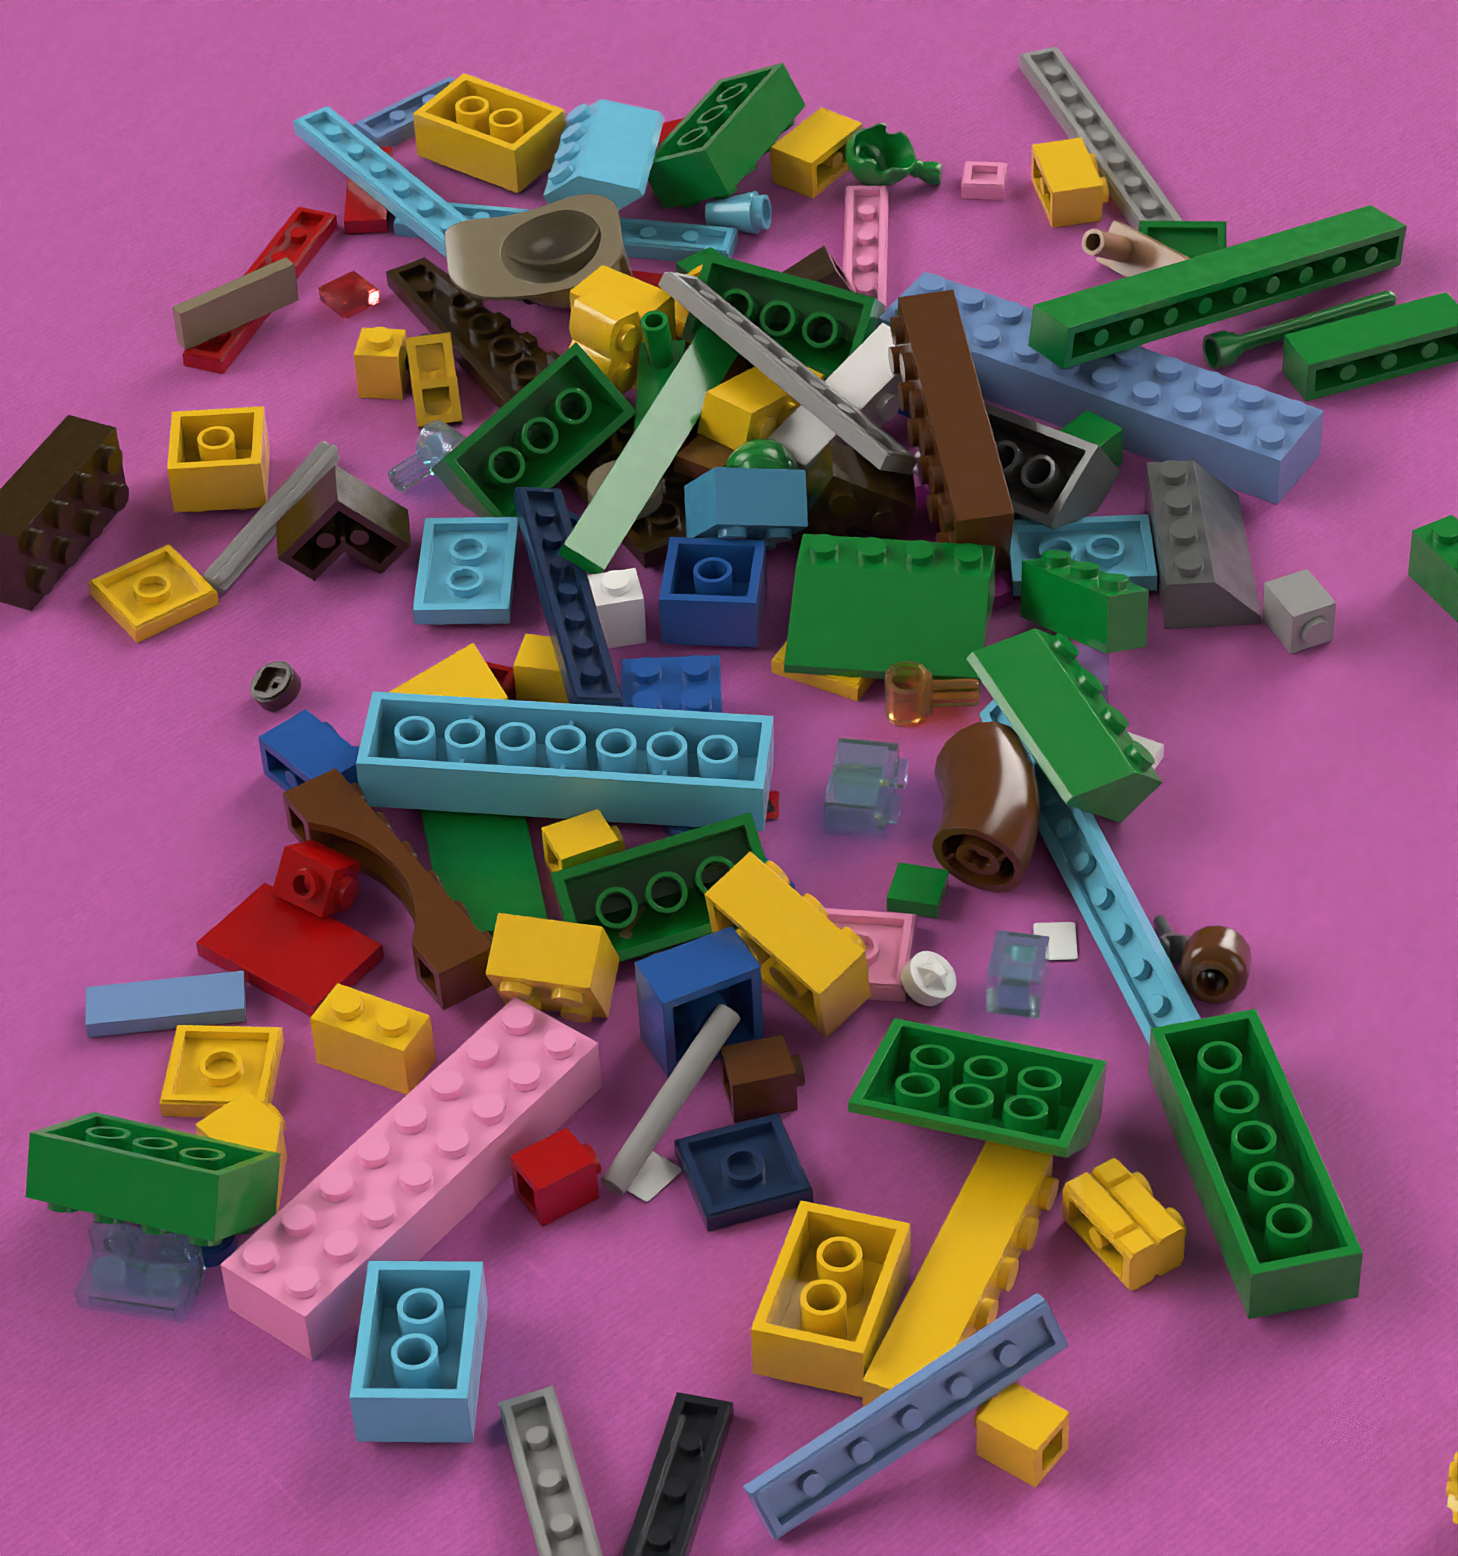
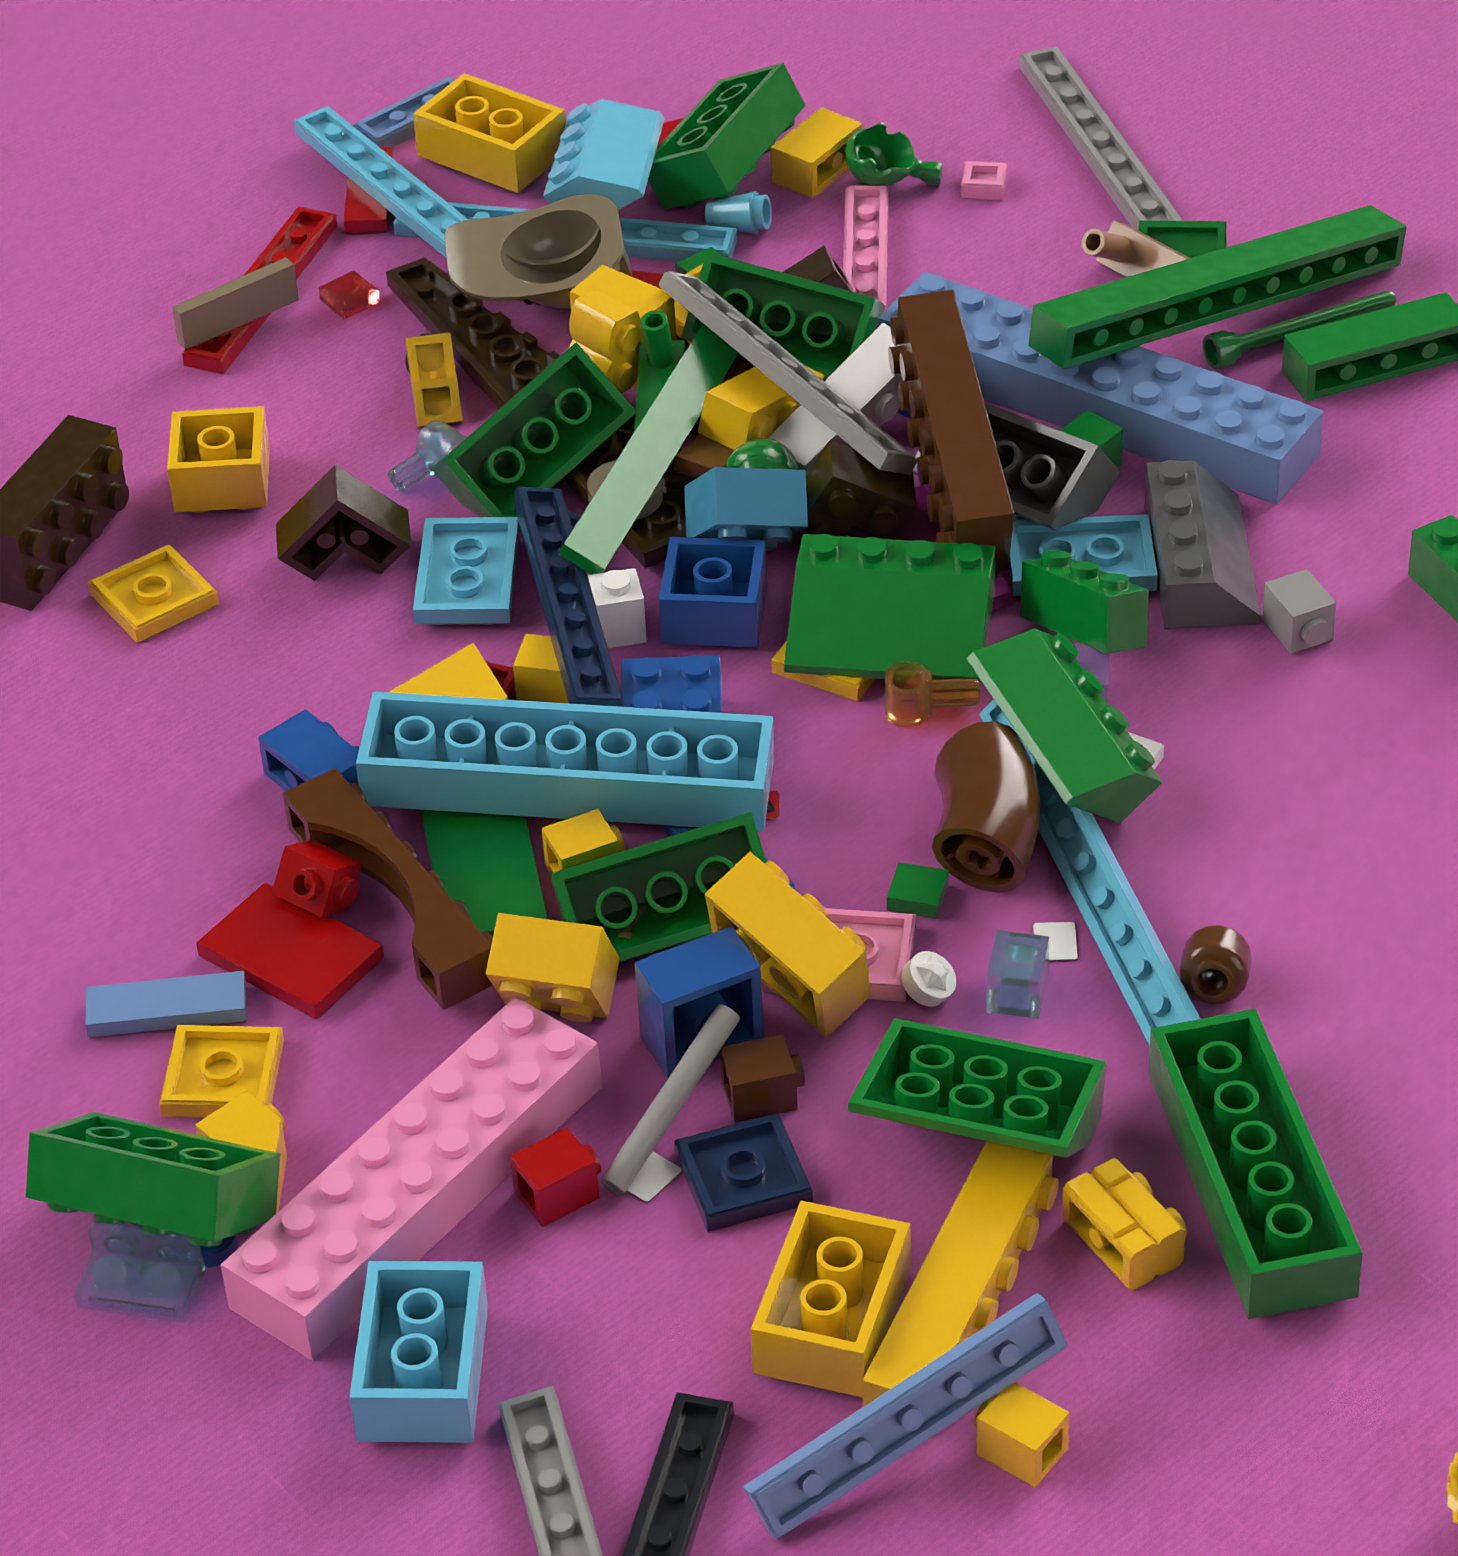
light grey axle [204,441,340,593] -> none
dark brown tile [250,661,301,711] -> none
yellow brick [310,983,436,1095] -> none
yellow brick [353,327,410,400] -> none
clear light blue brick [824,737,908,839] -> none
yellow brick [1031,137,1109,228] -> none
dark grey hand [1153,915,1190,964] -> none

